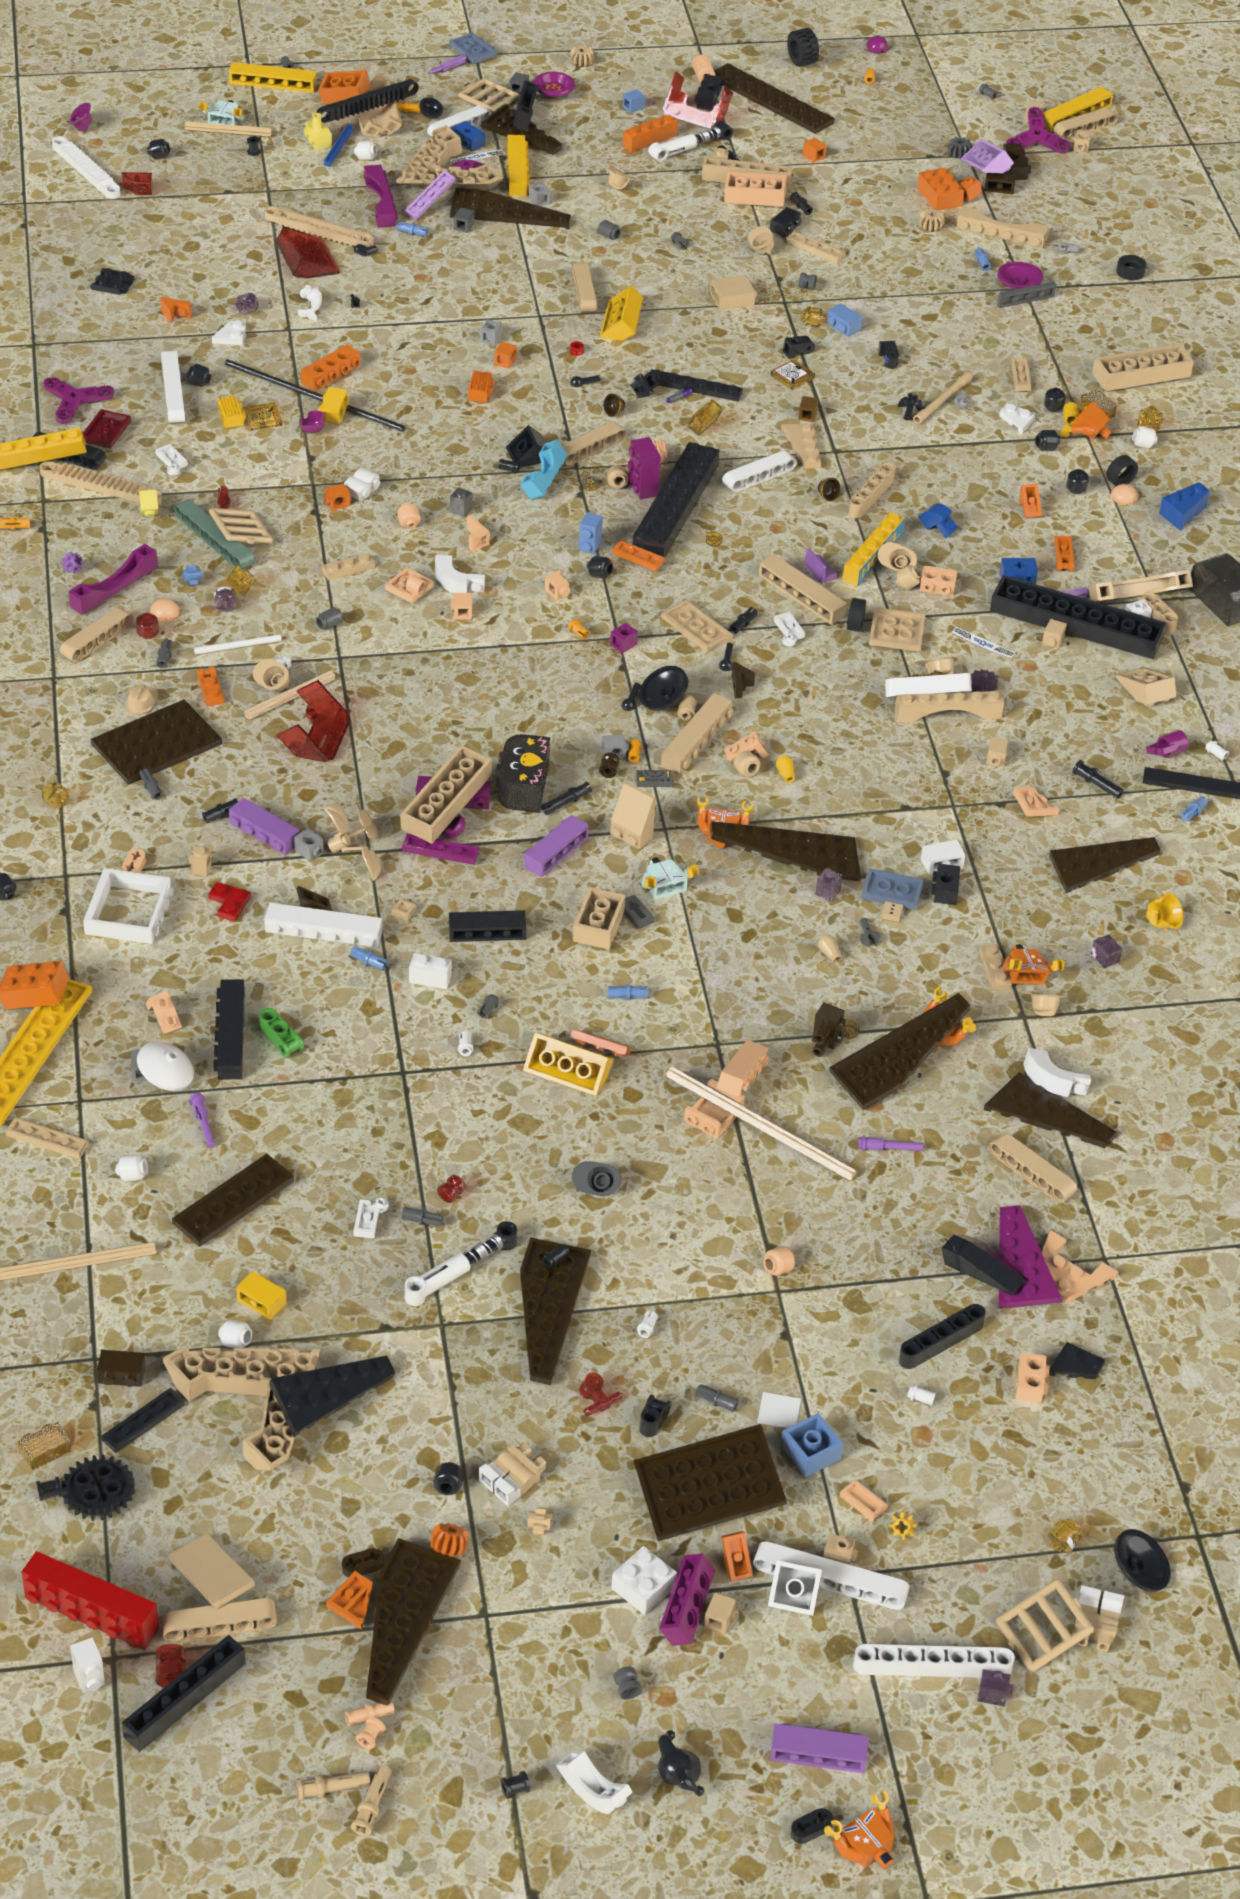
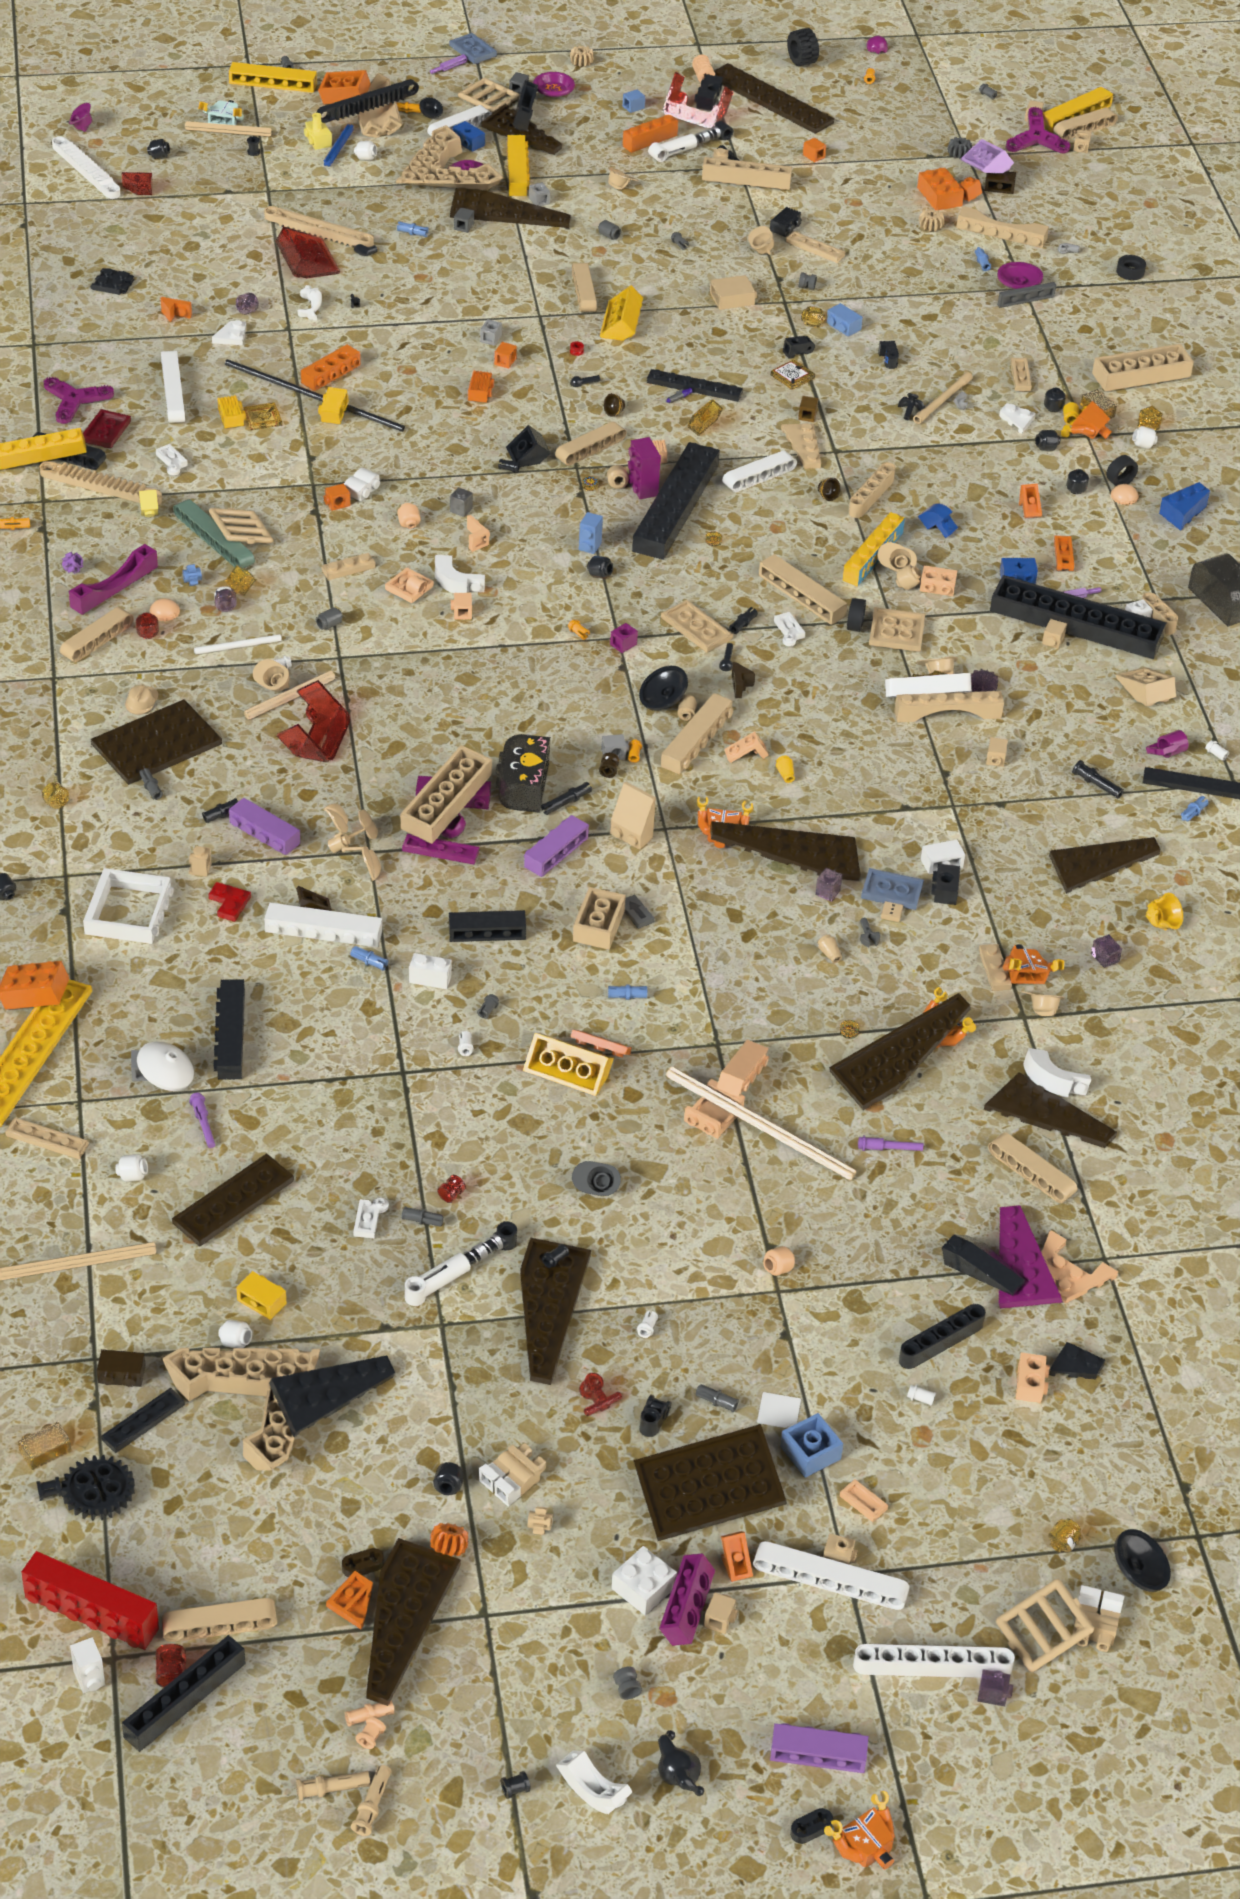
light nougat beam [122,849,146,873] -> none
light nougat bracket [145,991,182,1034] -> none
dark grey axle [156,638,172,668] -> none
tan tile [168,1533,255,1609] -> none
black head [187,364,212,387] -> none
orange plate [196,666,224,706] -> none
clear red pin [217,486,231,516] -> none
bright green piece [260,1008,304,1058] -> none
light grey brick [294,829,324,862] -> none
magenta hair [301,410,325,433] -> none
magenta arch [364,164,398,228] -> none
tan tile [391,899,417,921] -> none
lavender tile [404,170,456,221] -> none
white sticker [449,149,505,164] -> none
medium azure arch [520,440,568,499] -> none
light nougat brick [545,570,570,600] -> none
orange plate [612,540,665,572] -> none
black bar [621,683,641,711] -> none
black brick [630,371,659,398] -> none
dark grey tile [636,770,673,787] -> none
light aqua torso [641,857,700,899] -> none
light nougat brick [725,172,787,207] -> none
tan head [734,751,760,777] -> none
white brick [768,1560,822,1616] -> none
black pin [790,192,813,215] -> none
medium lavender panel [805,548,837,583] -> none
dark brown brick [812,1002,846,1057] -> none
yellow gear [889,1510,918,1540] -> none
white sticker [952,627,1016,658] -> none
dark brown arch [1003,143,1031,180] -> none
light nougat wing [1013,786,1060,817] -> none
tan arch [1088,570,1193,602] -> none

